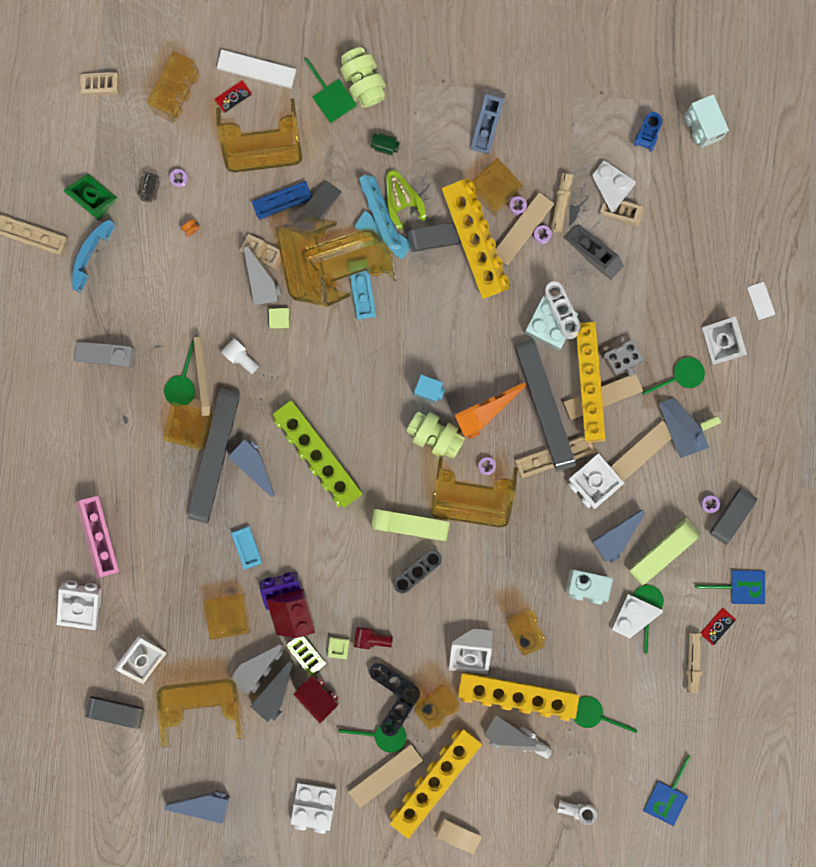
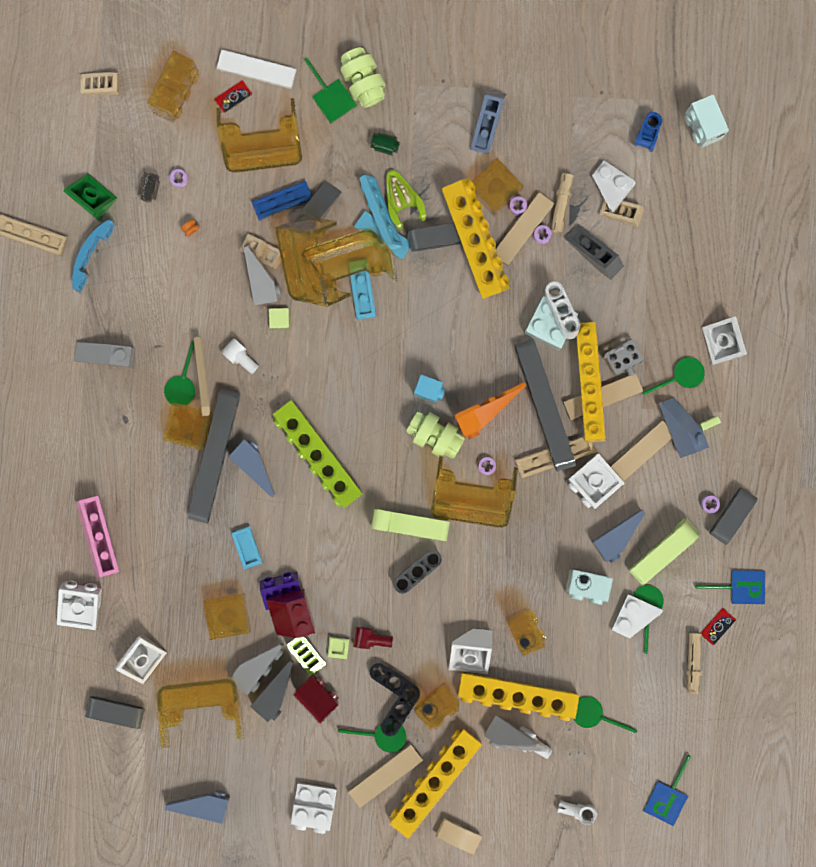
white sticker [747,282,775,320] -> none

